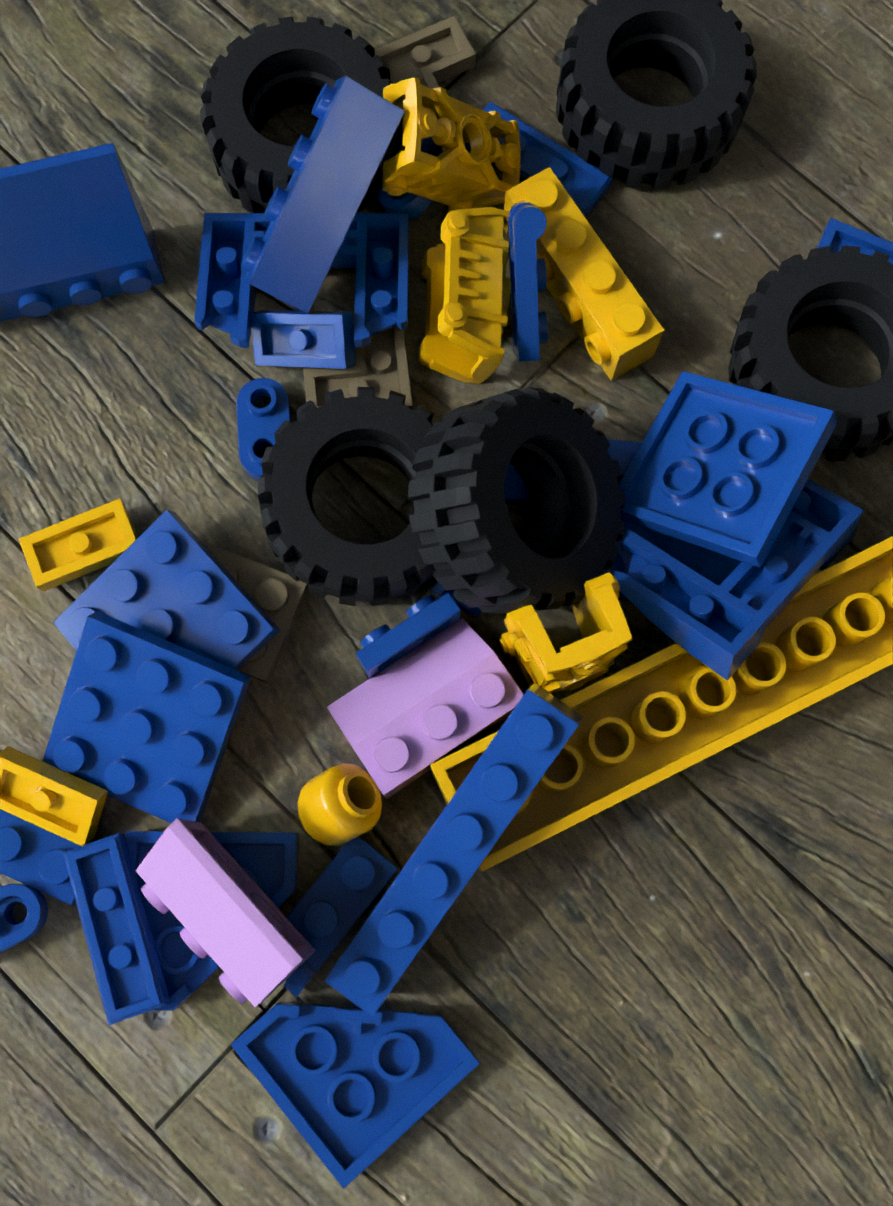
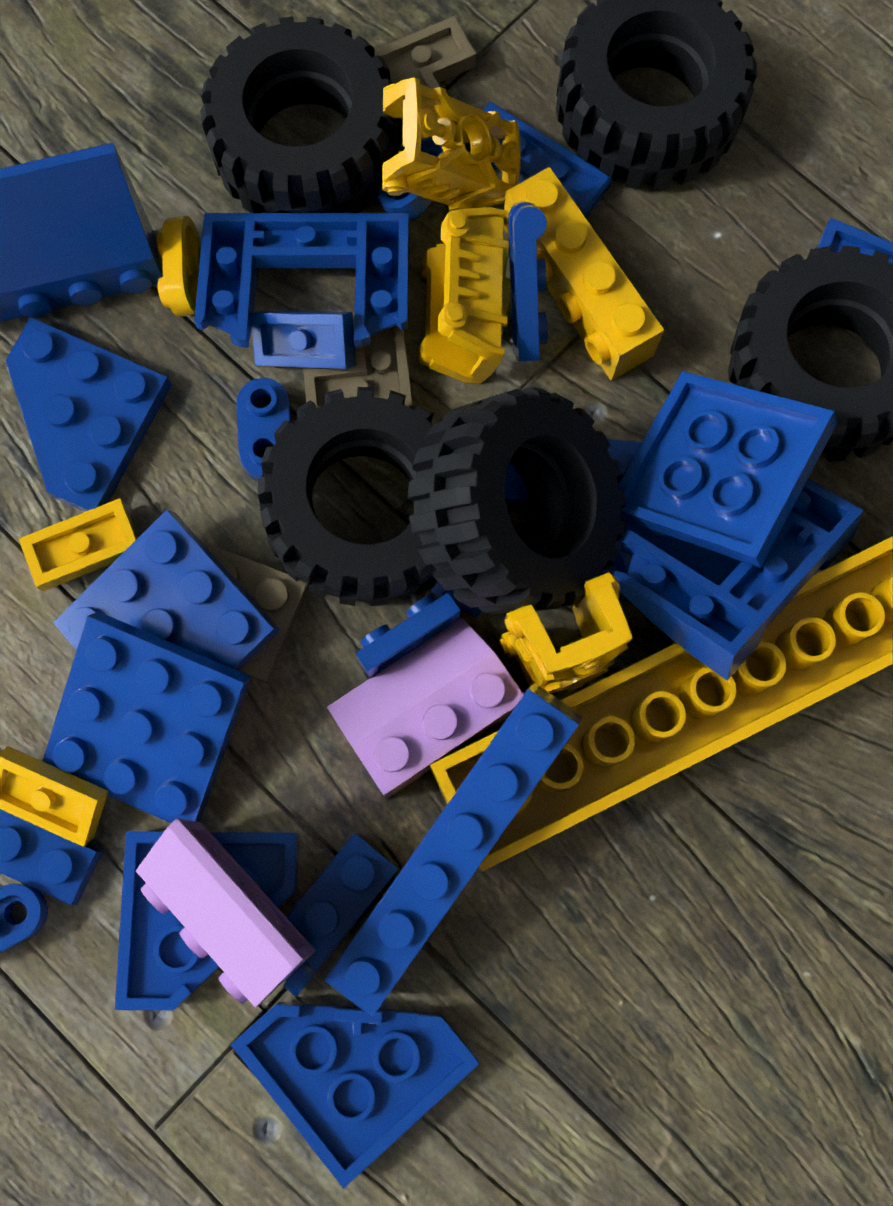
blue tile [63,833,171,1025] -> none
blue brick [241,76,405,314] -> none
yellow head [297,763,382,846] -> none
none -> blue plate [5,317,172,512]
none -> yellow plate [157,215,201,317]

